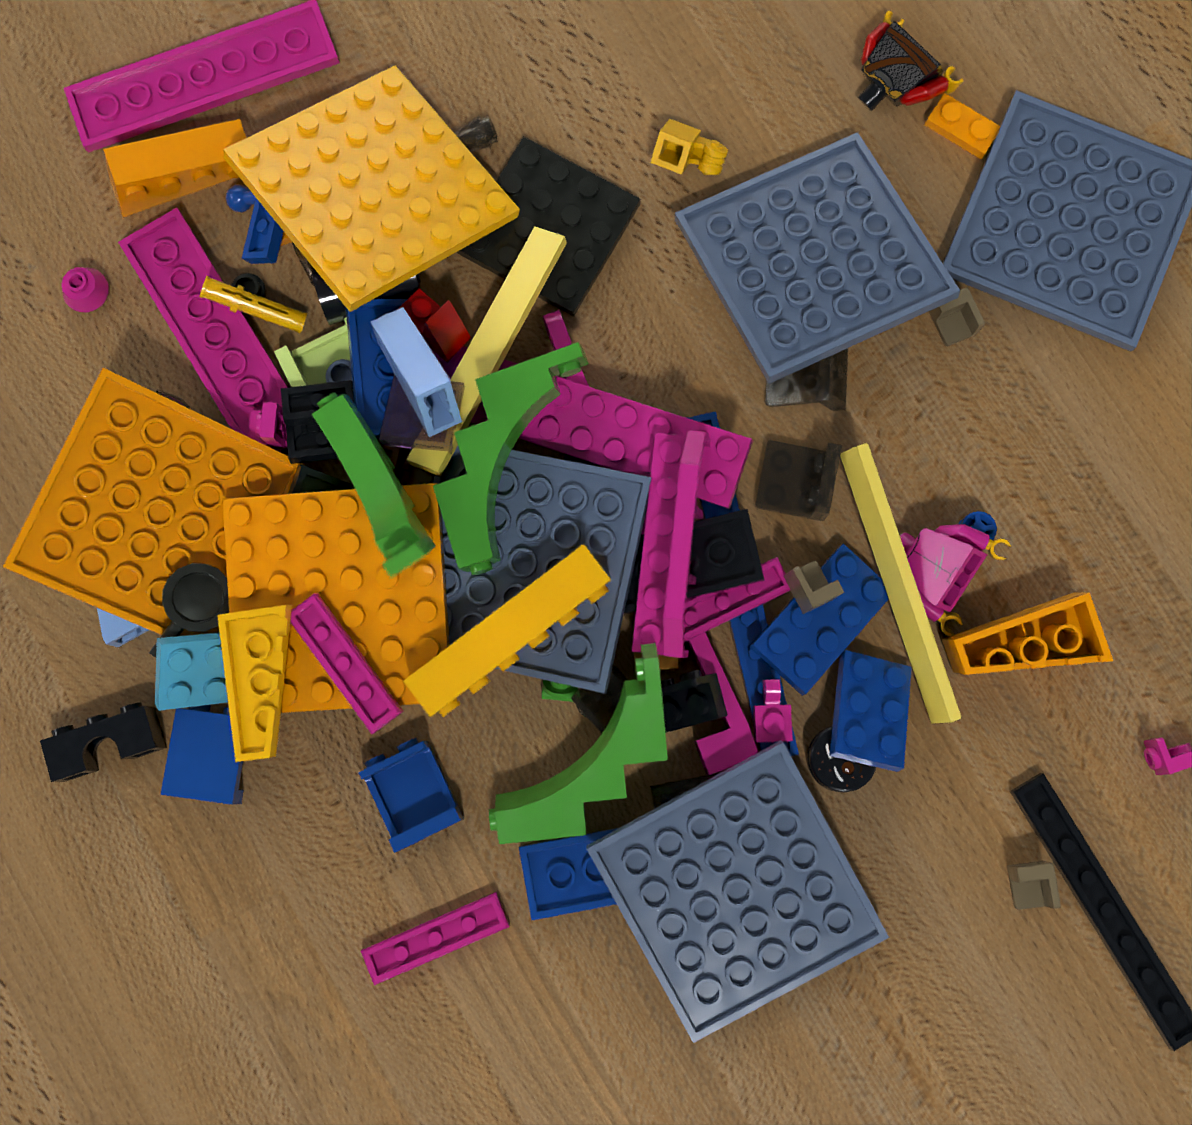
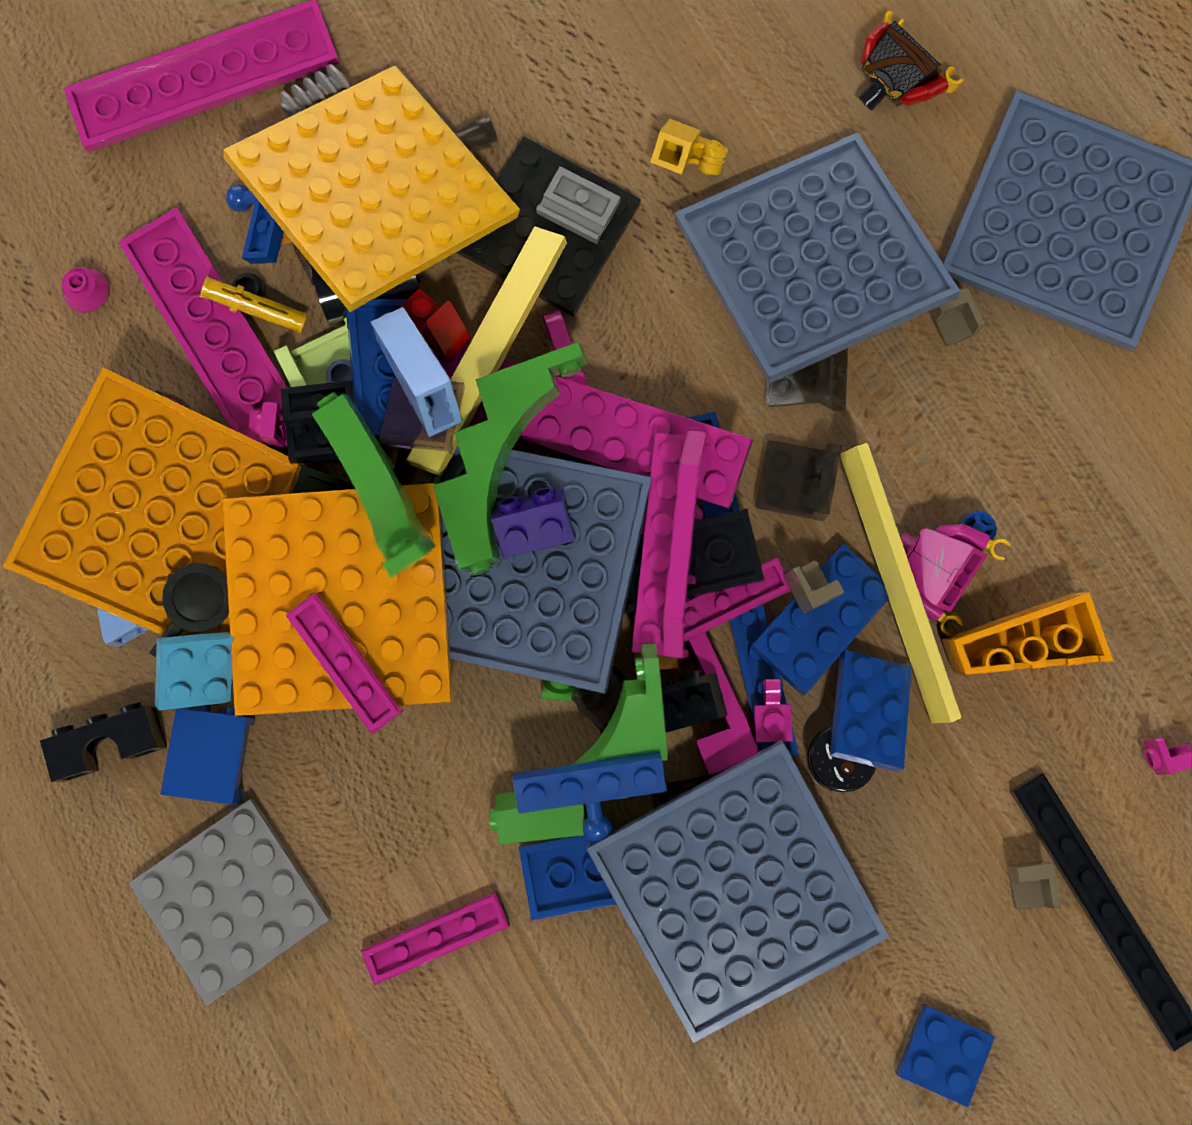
light orange wedge [103,119,247,218] -> none
yellow wing [217,605,292,762] -> none
blue panel [359,738,464,853] -> none
yellow brick [403,544,611,717] -> none
light orange plate [925,93,1001,160] -> none
none -> light grey plate [128,799,331,1006]
none -> light grey piece [280,64,351,118]
none -> dark purple bracket [491,487,575,559]
none -> blue plate [513,752,667,843]
none -> light grey plate [536,166,621,244]
none -> blue plate [896,1004,995,1108]

